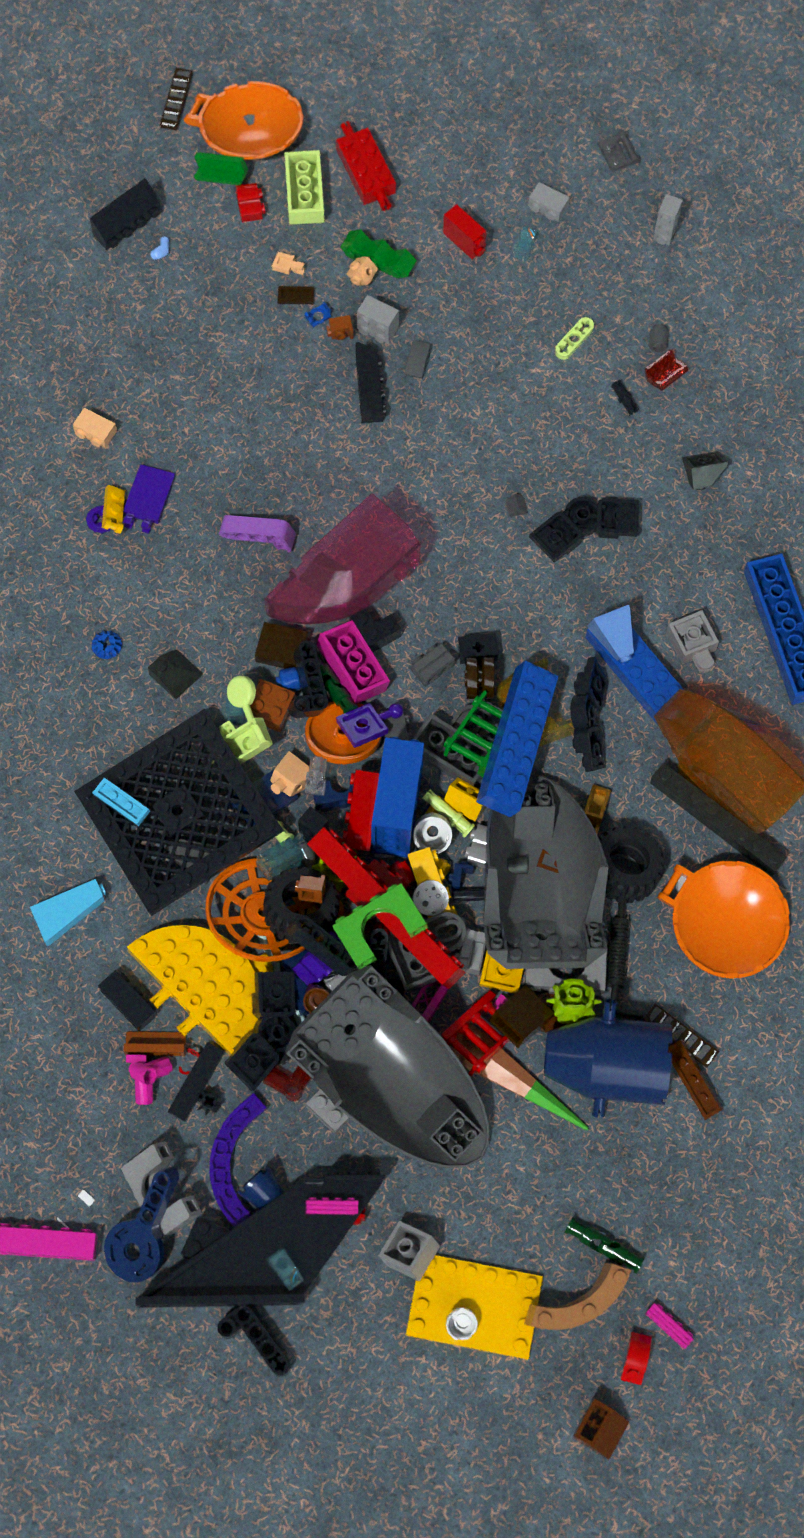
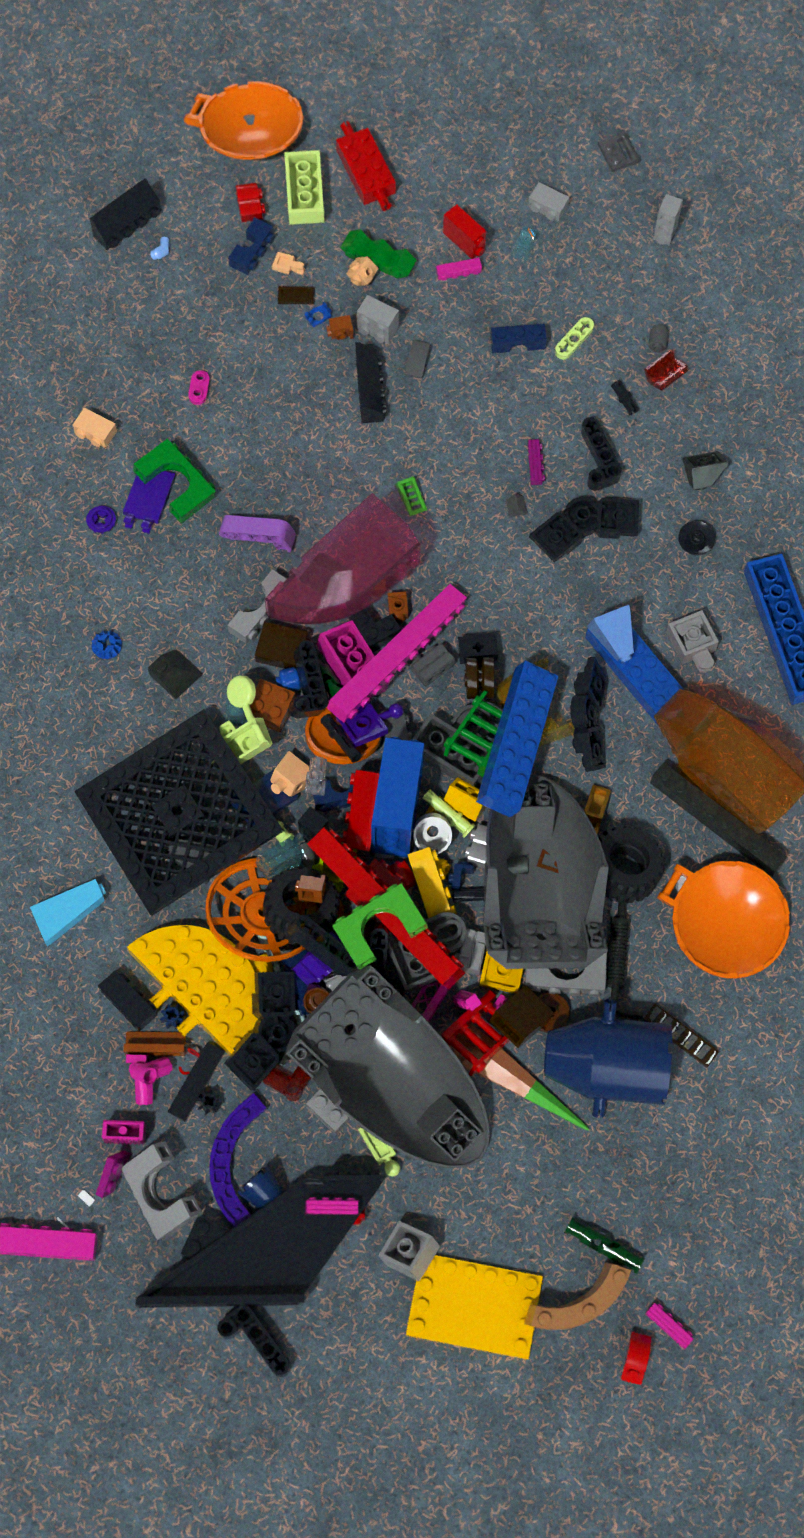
medium azure plate [92,778,150,827] -> none
yellow plate [102,485,125,534] -> none
dark blue beam [104,1167,179,1283] -> none
tile [160,68,193,131] -> none
green panel [194,152,248,185] -> none
clear light blue leg [266,1248,304,1291] -> none
white sticker [413,880,449,916] -> none
white hair [446,1308,478,1340] -> none
lime brick [546,978,601,1024] -> none
reddish brown slope [572,1398,629,1460] -> none
reddish brown plate [668,1039,724,1120] -> none
none -> magenta wing [95,1150,131,1198]
none -> dark pink brick [102,1120,146,1145]
none -> green arch [133,438,216,524]
none -> dark blue gear [160,1004,185,1029]
none -> dark pink plate [188,370,210,405]
none -> light grey arch [227,569,291,644]
none -> dark blue arch [228,217,275,275]
none -> black pin [320,714,362,763]
none -> dark pink brick [327,584,467,723]
none -> yellowish green plate [358,1128,400,1177]
none -> dark orange brick [387,591,408,622]
none -> bright green slope [395,476,427,516]
none -> dark pink piece [436,258,482,281]
none -> dark pink piece [452,990,482,1011]
none -> dark blue arch [490,324,547,353]
none -> magenta piece [528,439,545,485]
none -> black beam [581,417,622,491]
none -> black dish [678,521,715,555]

